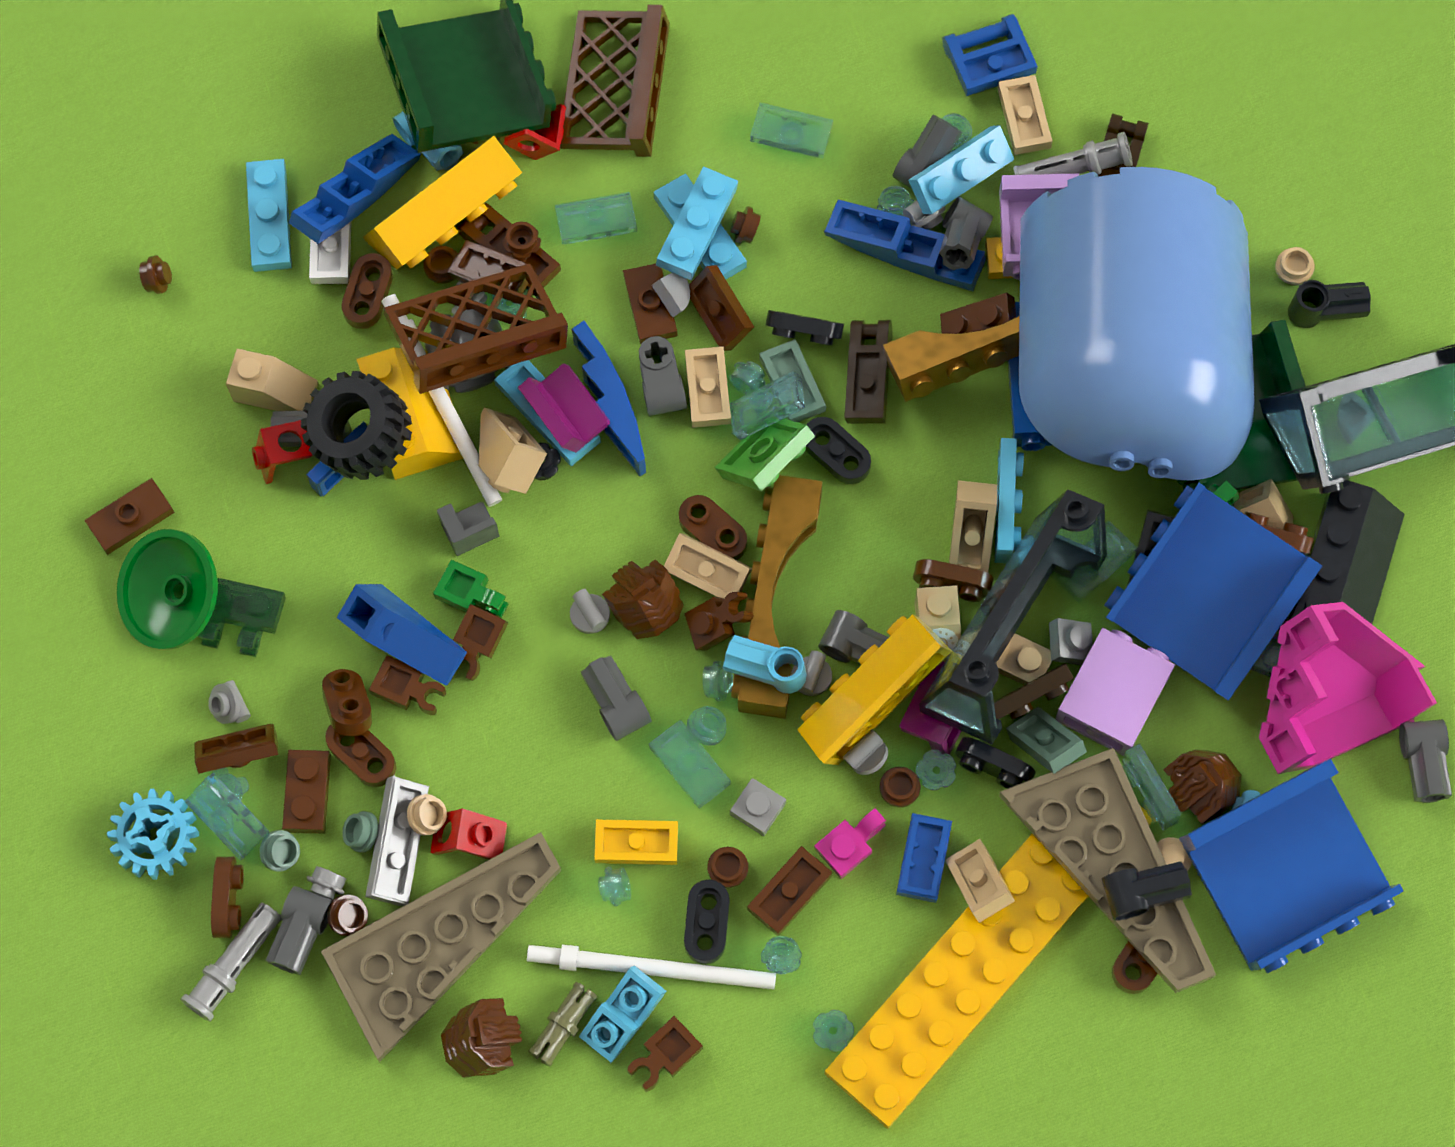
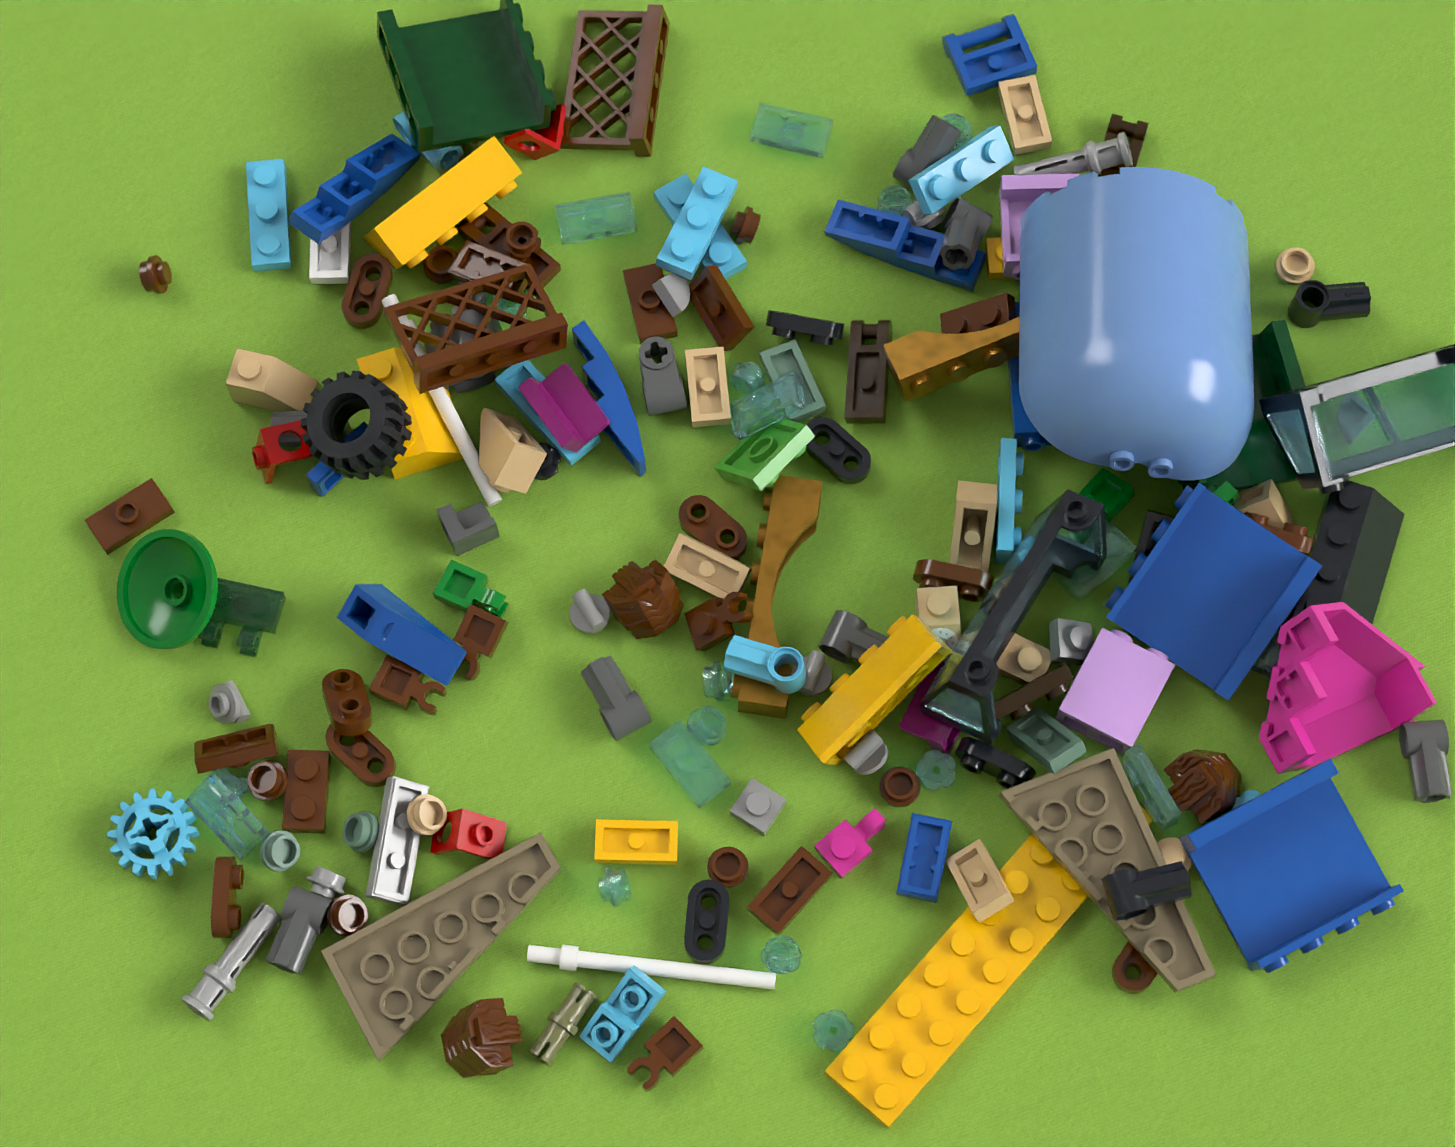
none -> reddish brown plate [247,760,288,801]
none -> green plate [1071,468,1135,539]

